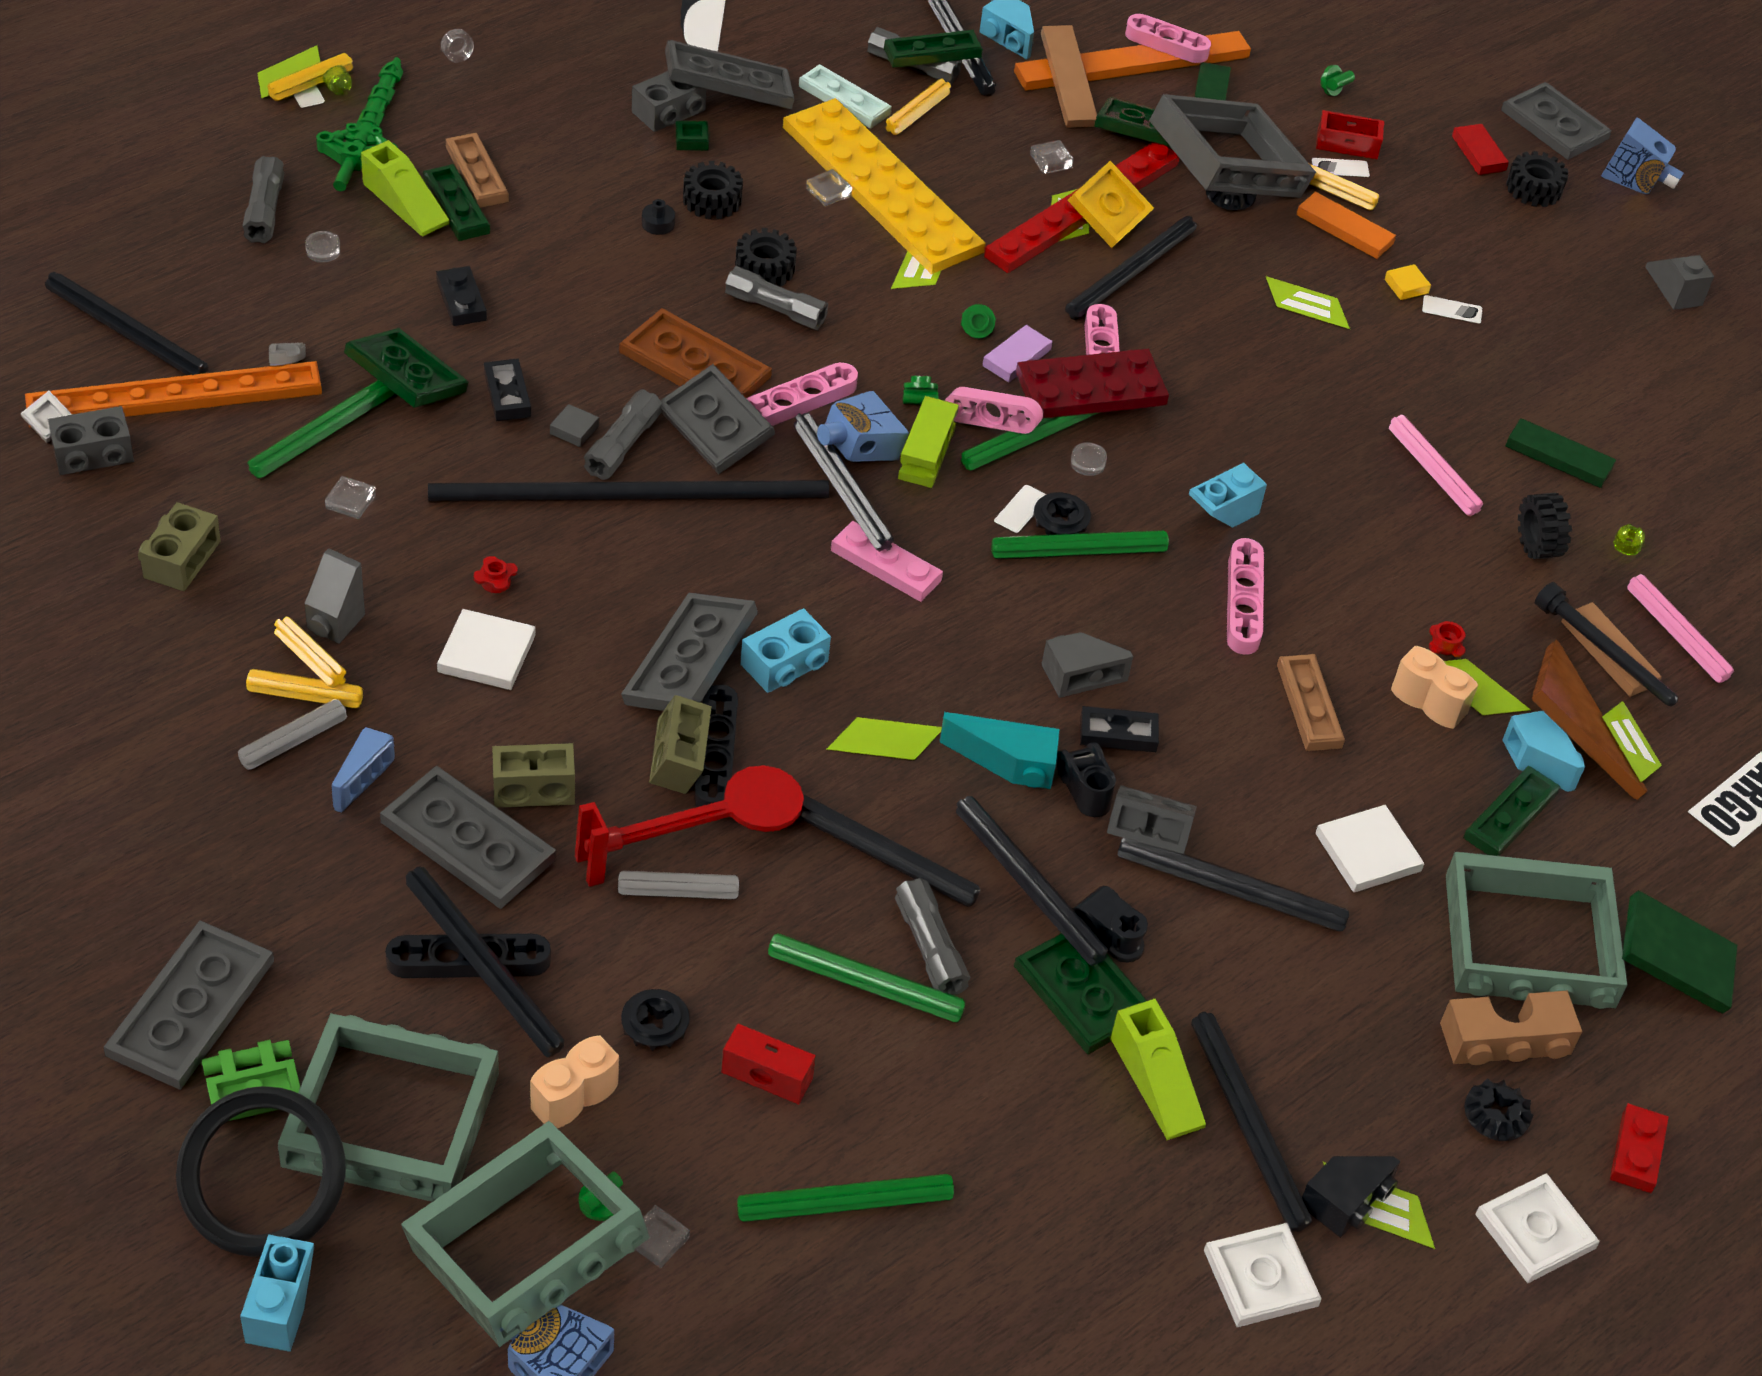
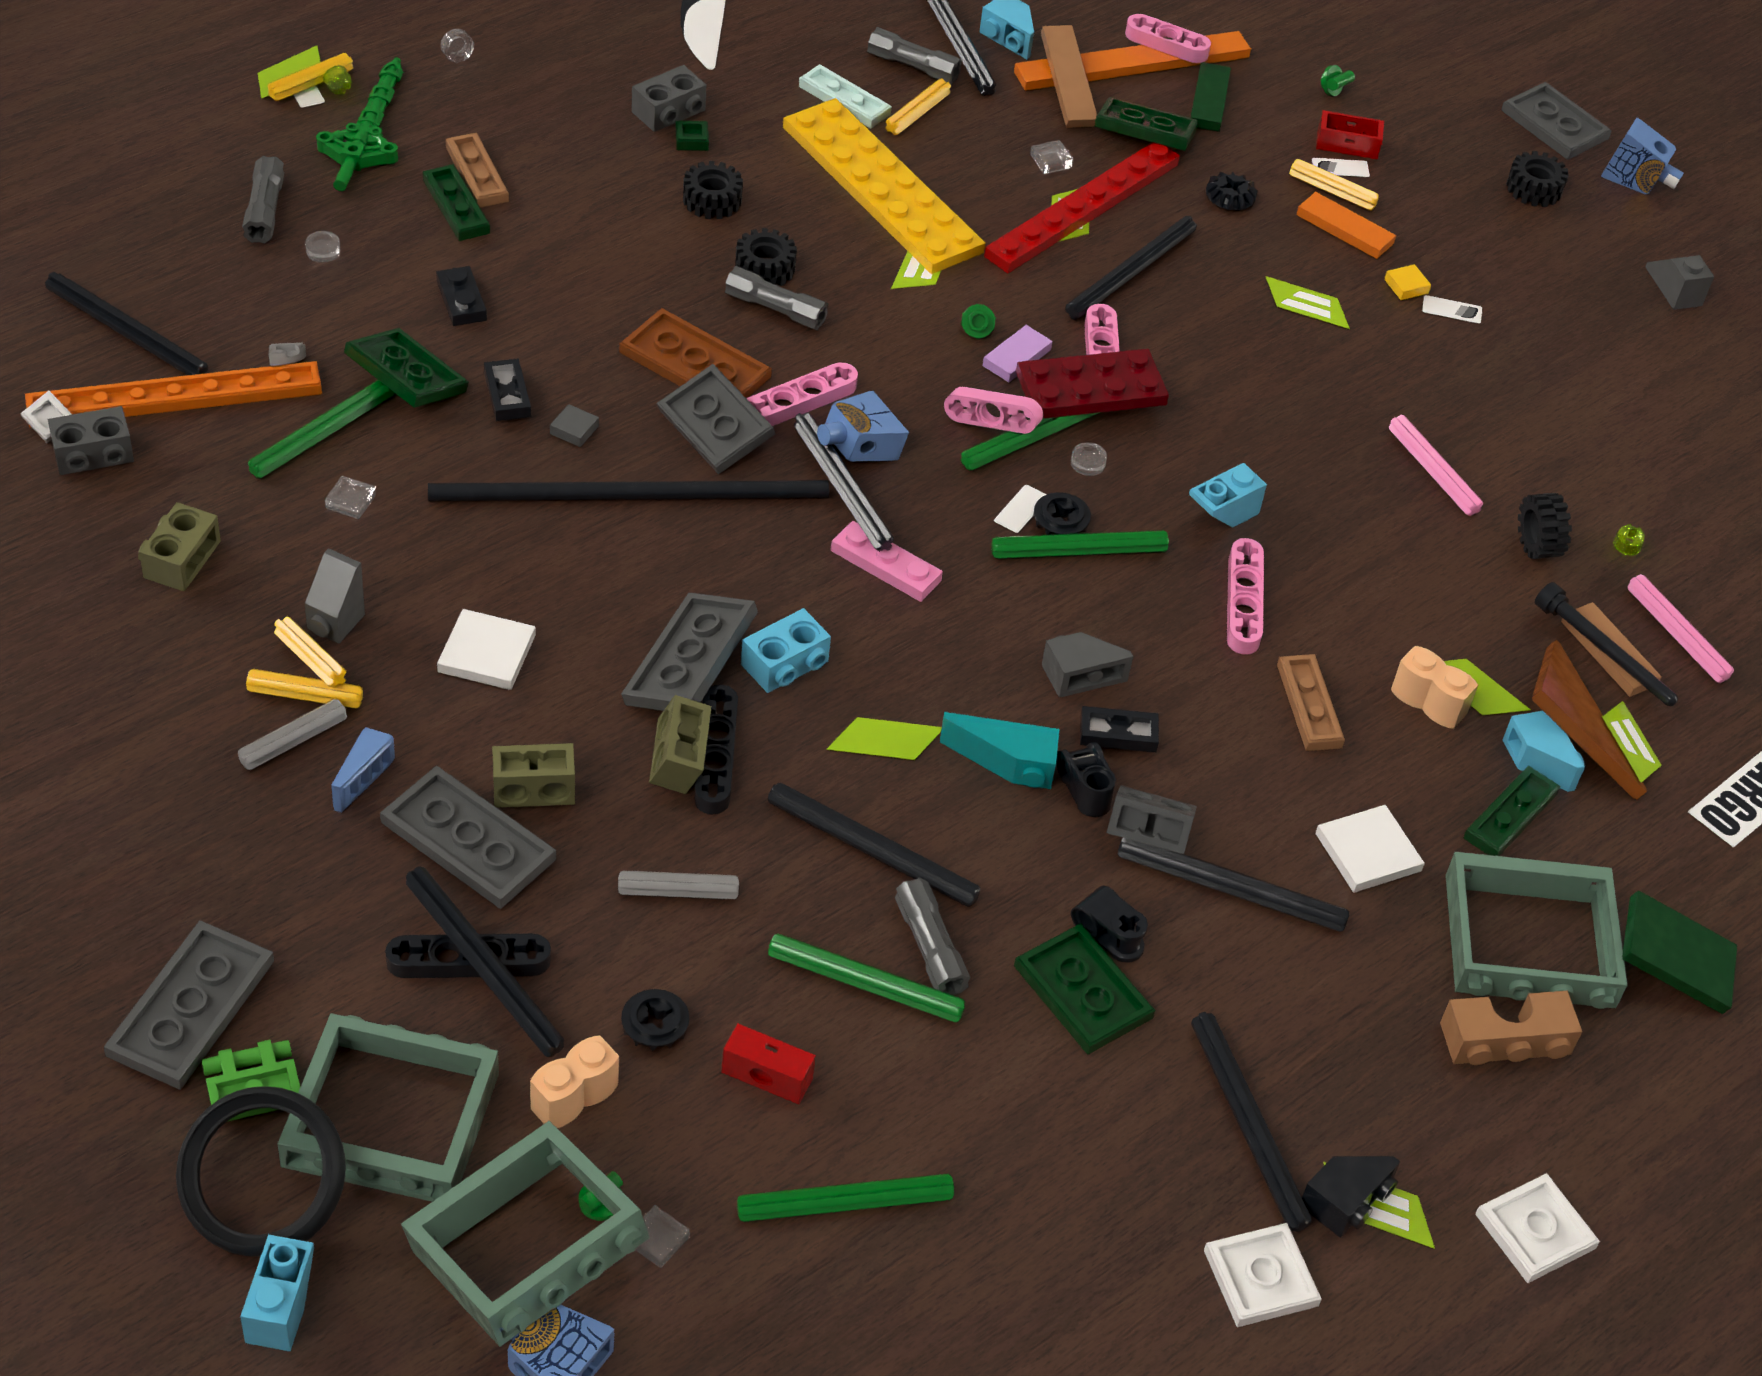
lime slope [361,140,449,237] -> none
red plate [474,556,518,593] -> none
red piece [574,765,804,887] -> none
dark grey axle [584,389,662,480] -> none
black tile [642,199,675,235] -> none
dark grey tile [665,40,795,109] -> none
clear tile [806,169,852,207] -> none
dark green tile [884,30,983,68] -> none
lime piece [898,396,959,488] -> none
green plate [902,376,938,405] -> none
black axle [956,796,1108,966] -> none
yellow plate [1067,160,1154,248] -> none
lime slope [1110,999,1206,1140] -> none
dark grey window [1149,94,1316,198] -> none
red plate [1429,621,1466,657] -> none
red tile [1452,124,1509,175] -> none
black gear [1464,1078,1534,1141] -> none
dark green tile [1505,418,1616,488] -> none
red plate [1610,1103,1669,1193] -> none

